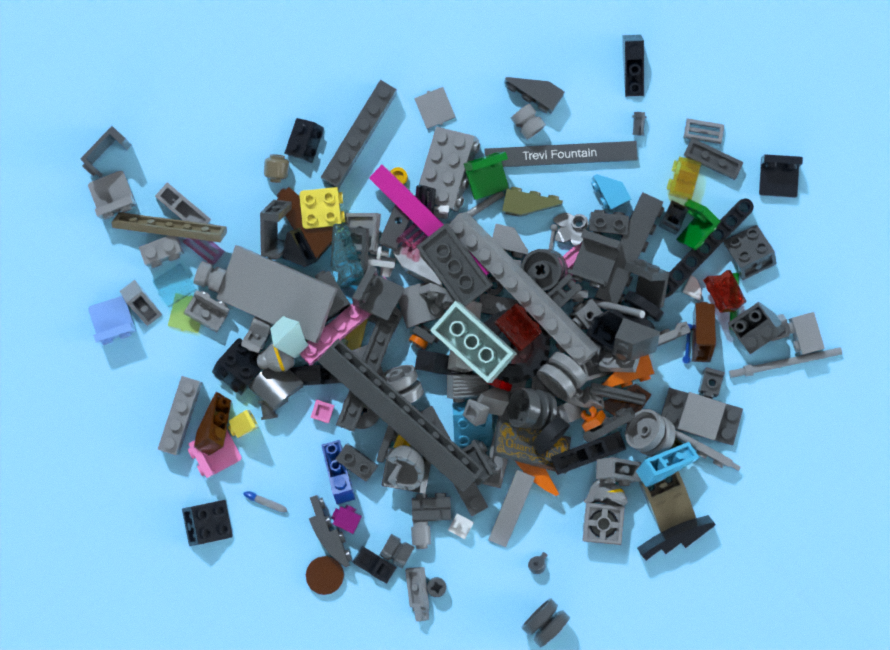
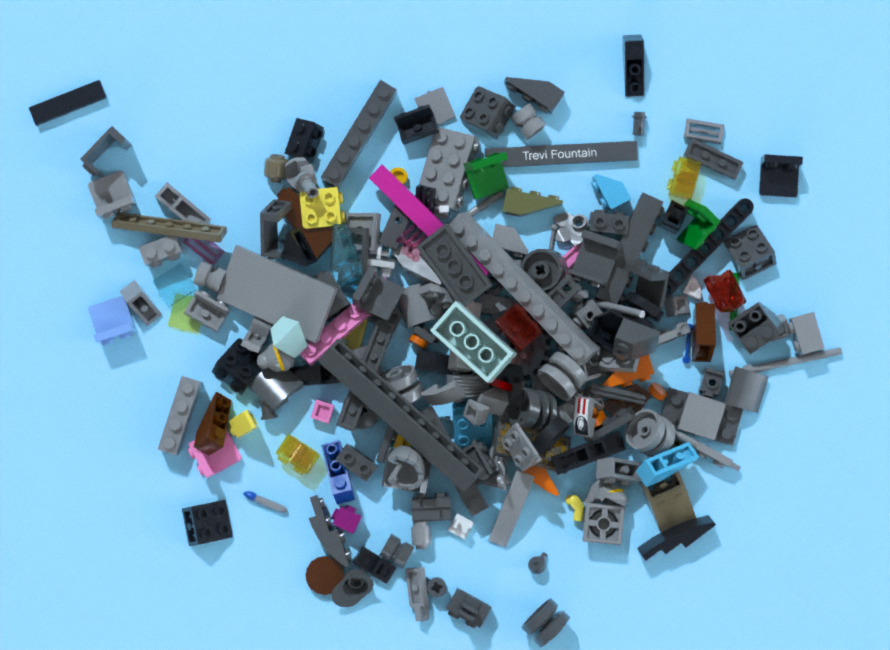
none -> black tile [28,80,107,126]
none -> clear yellow brick [276,434,321,476]
none -> light grey piece [285,157,319,198]
none -> dark grey piece [331,568,374,607]
none -> black bracket [394,105,439,145]
none -> light grey slope [421,381,466,406]
none -> dark grey brick [446,587,491,629]
none -> dark grey bracket [460,86,516,139]
none -> light grey plate [496,457,511,491]
none -> light grey bracket [501,423,542,472]
none -> light yellow arm [565,494,584,522]
none -> slope [573,395,596,438]
none -> orange tile [648,382,668,401]
none -> light grey slope [664,295,690,317]
none -> dark grey slope [724,366,769,413]

